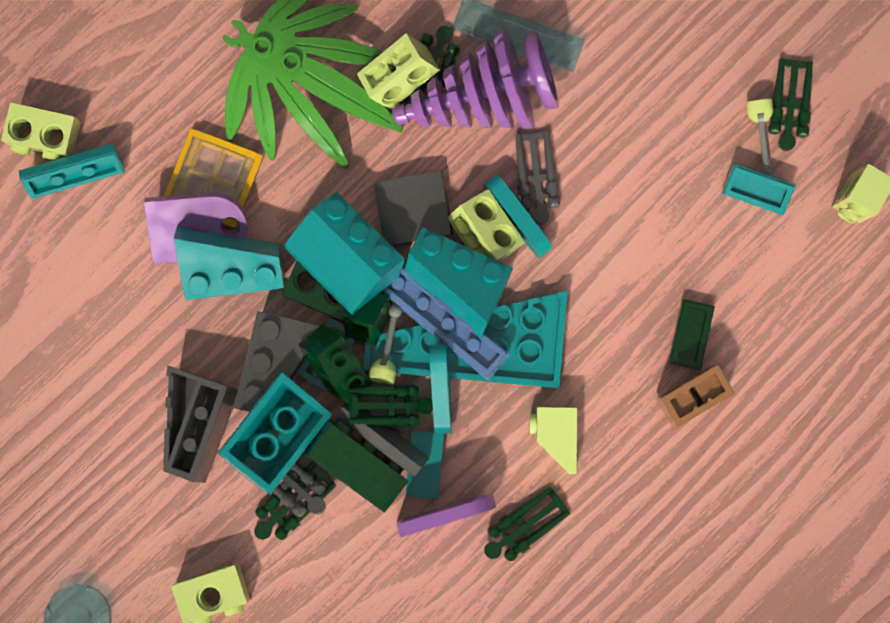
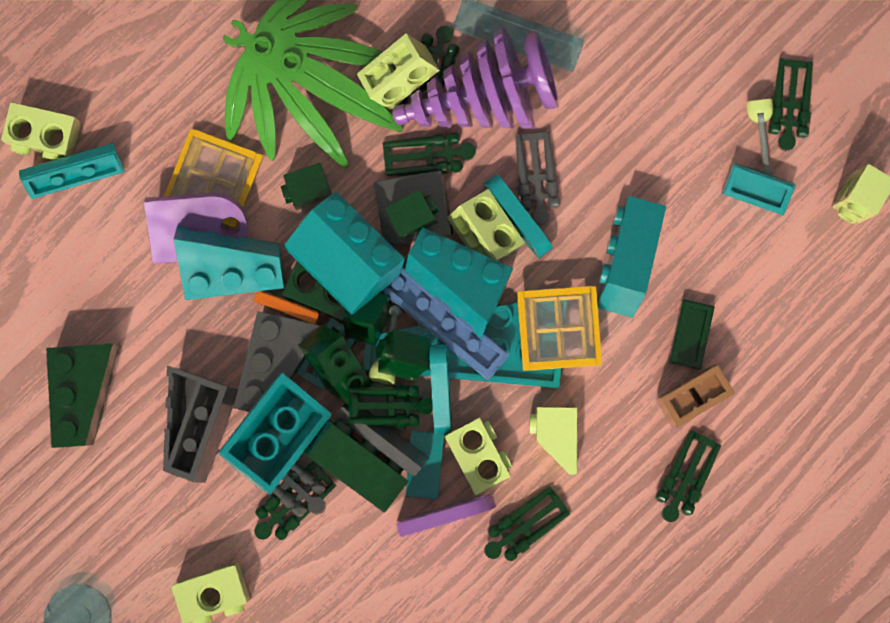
none -> dark green wedge [46,343,121,448]
none -> orange tile [253,291,321,325]
none -> dark green brick [280,163,332,210]
none -> dark green brick [375,329,430,381]
none -> dark green piece [383,132,476,176]
none -> dark green brick [385,190,439,241]
none -> yellowish green brick [444,418,512,495]
none -> clear piece [517,286,602,371]
none -> teal wedge [597,196,667,318]
none -> dark green piece [655,430,721,522]

